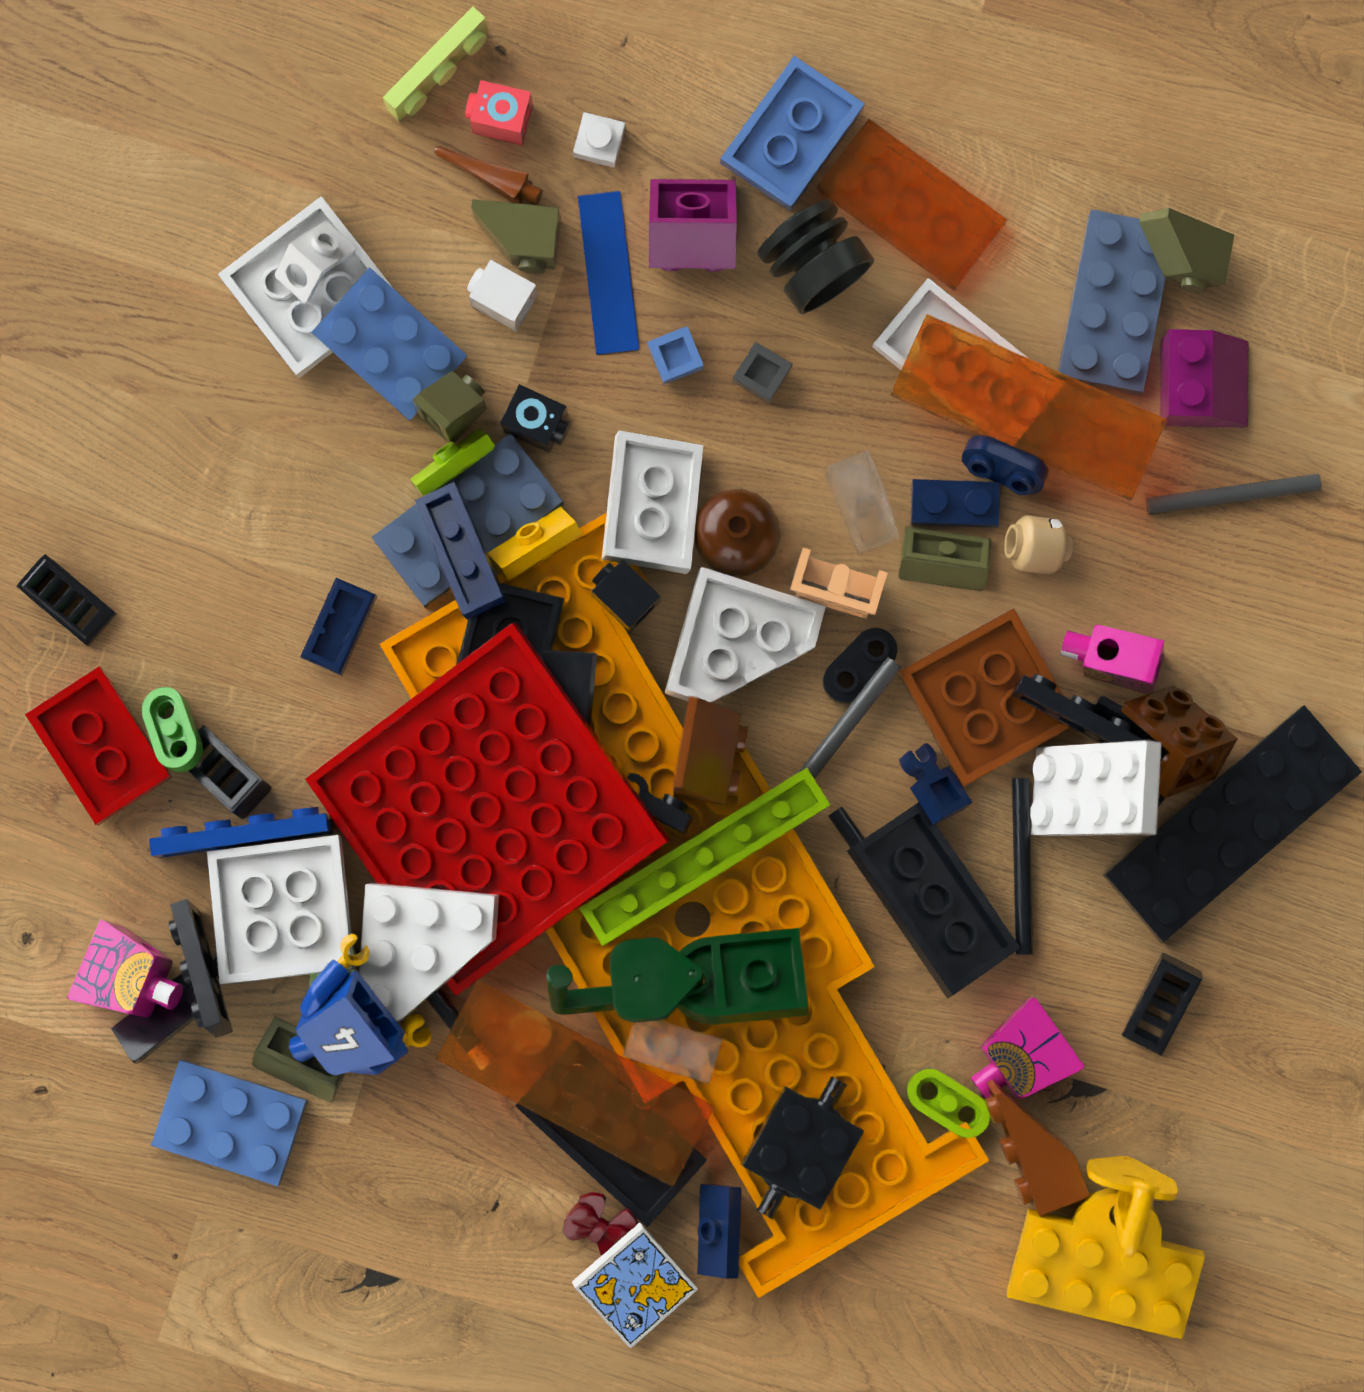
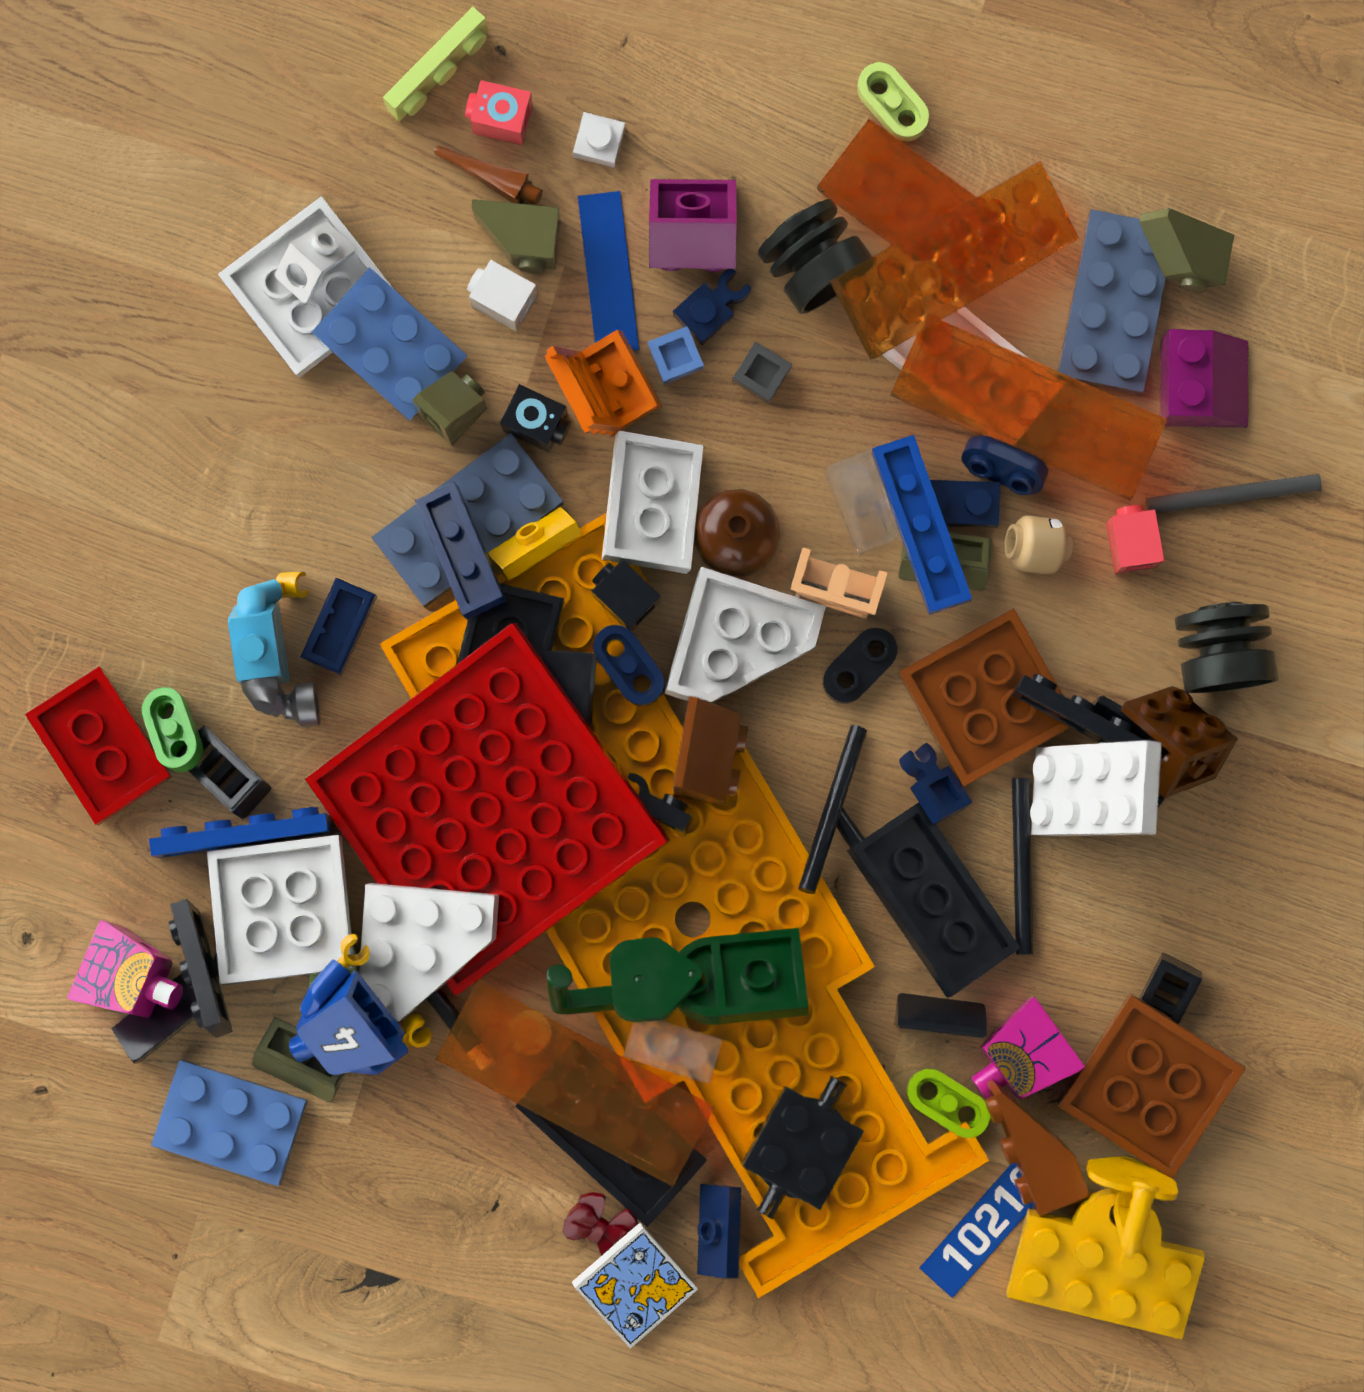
black slope [16,554,117,646] -> none
lime plate [410,428,495,496] -> none
lime plate [579,768,830,946] -> none
medium blue plate [720,56,865,212] -> none
dark grey bar [798,657,901,779] -> none
dark pink torso [1060,625,1164,694] -> none
black plate [1103,705,1362,943] -> none
none -> medium azure torso [228,572,321,728]
none -> orange plate [544,330,662,436]
none -> dark blue plate [593,625,664,706]
none -> dark blue plate [673,269,751,346]
none -> black bar [798,725,867,894]
none -> clear orange plate [830,161,1079,360]
none -> yellowish green plate [857,62,929,142]
none -> blue plate [871,435,972,615]
none -> black slope [894,993,987,1038]
none -> blue sticker [919,1163,1033,1298]
none -> dark orange plate [1058,993,1246,1179]
none -> coral brick [1106,505,1164,574]
none -> pearl dark grey wheel [1175,602,1278,693]

